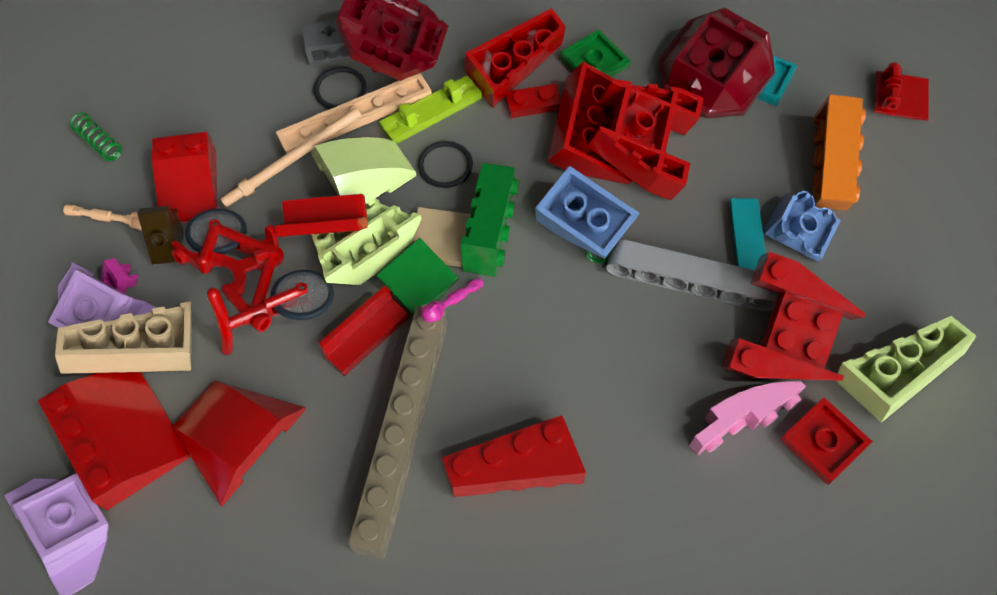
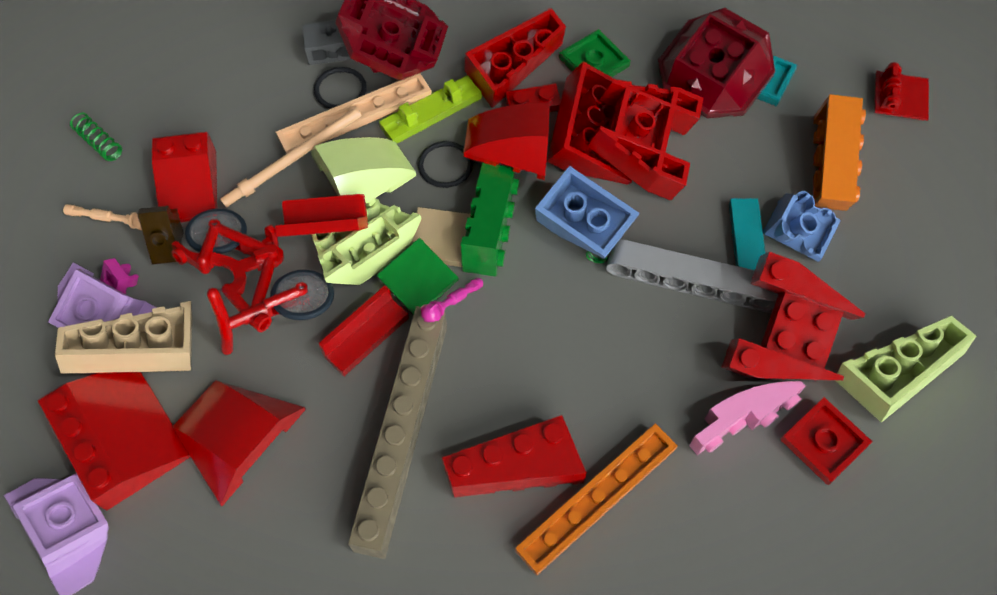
none -> red wedge [463,103,550,181]
none -> orange plate [515,423,678,576]

